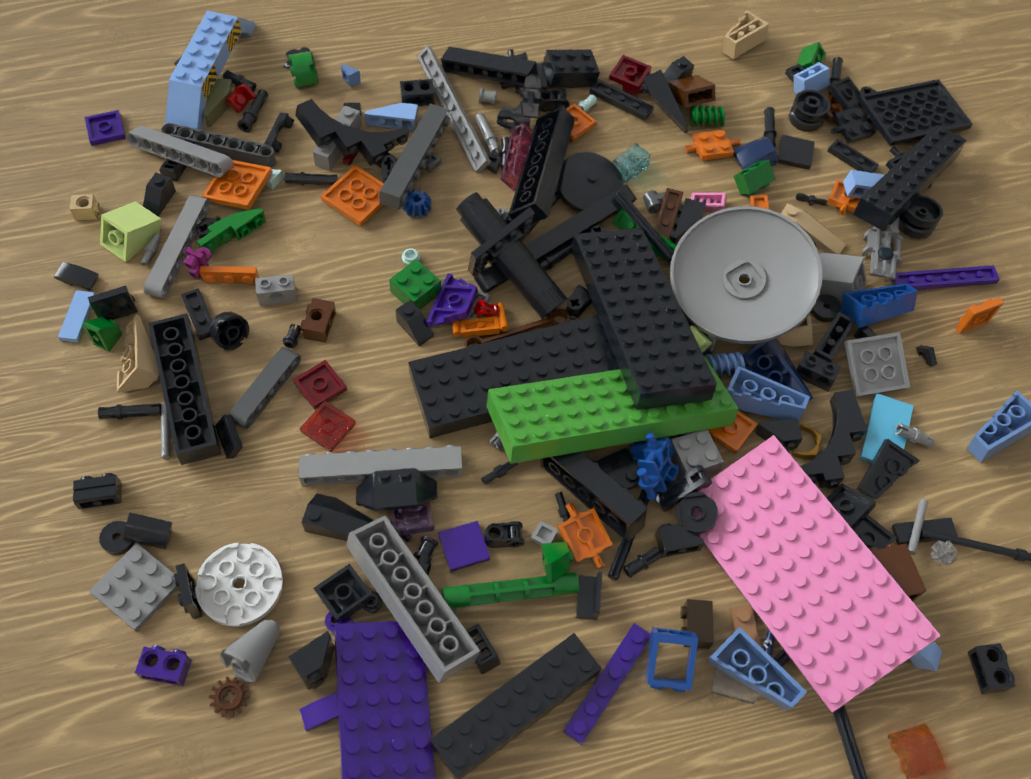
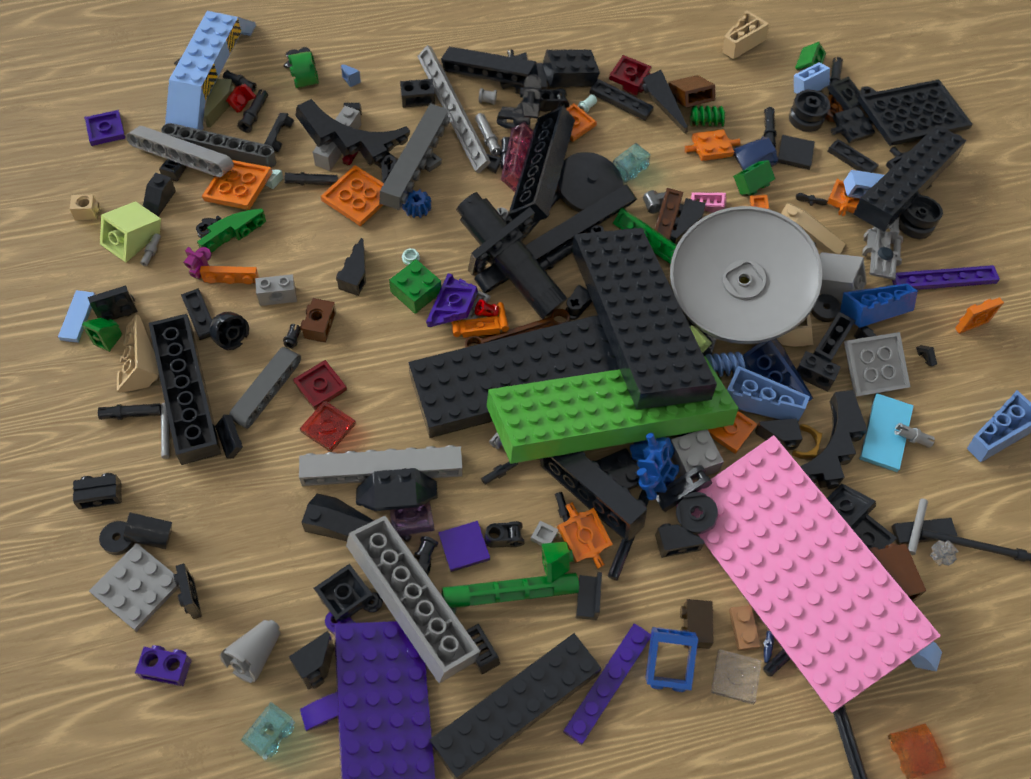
black slope [54,262,99,291] -> none
light grey beam [144,195,210,299] -> none
white plate [195,542,283,627] -> none
reddish brown gear [209,677,250,717] -> none
light blue slope [365,103,418,131] -> none
black slope [395,300,434,346] -> none
black axle [614,191,674,261] -> none
black axle [623,547,663,578] -> none
black slope [663,56,694,83] -> none
medium blue wedge [707,627,807,711] -> none
black plate [785,64,804,83] -> none
black wing [857,439,920,500] -> none
black brick [968,643,1016,694] -> none
none -> clear light blue brick [241,702,295,761]
none -> black slope [336,238,366,296]

